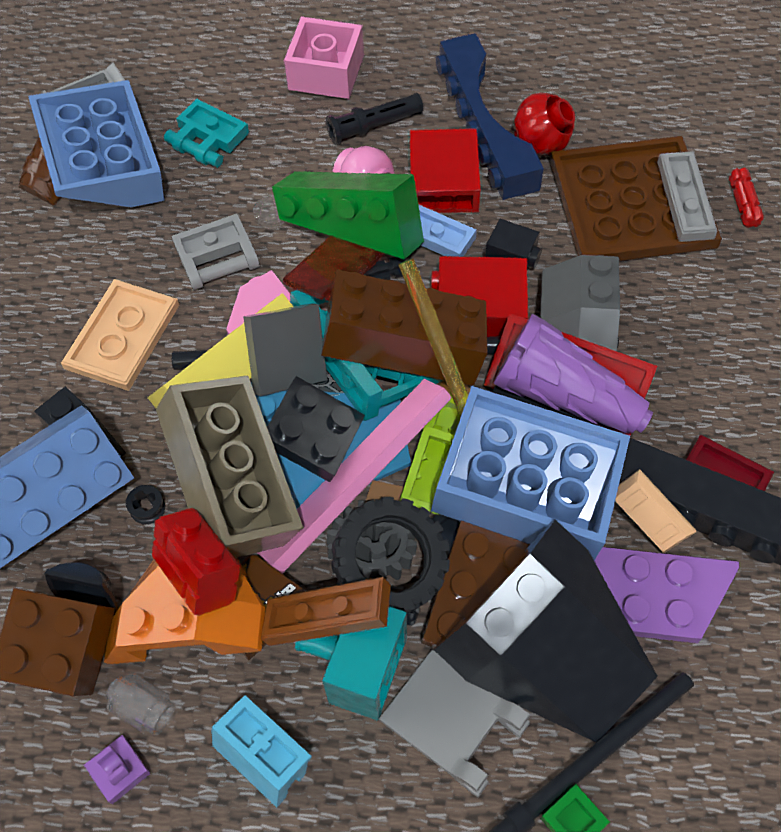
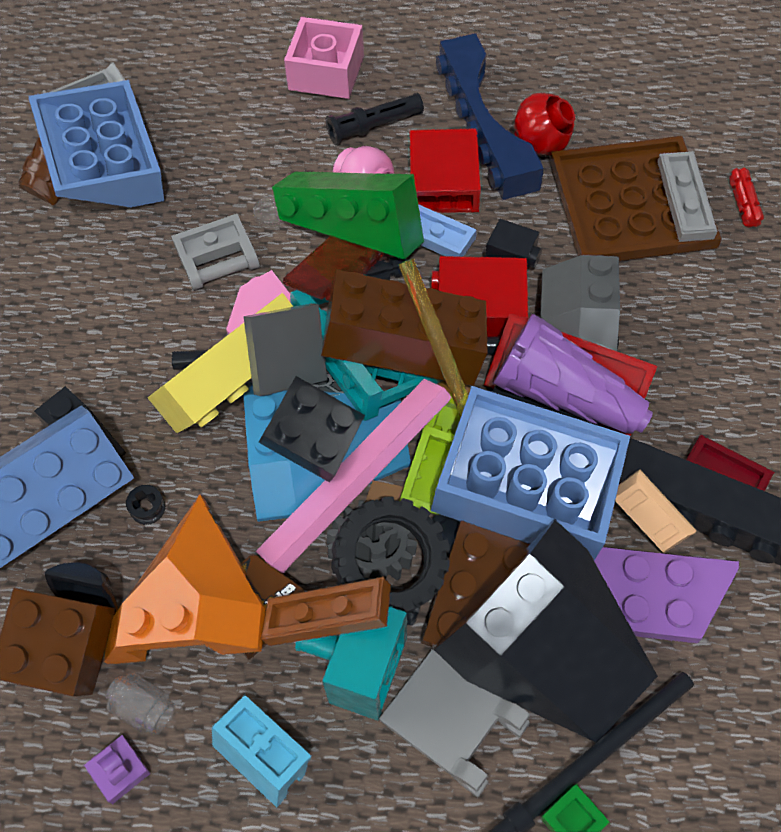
light nougat tile [61,279,179,391] -> none
red brick [152,508,241,616] -> none
dark tan brick [156,375,303,558] -> none
teal plate [164,99,249,167] -> none

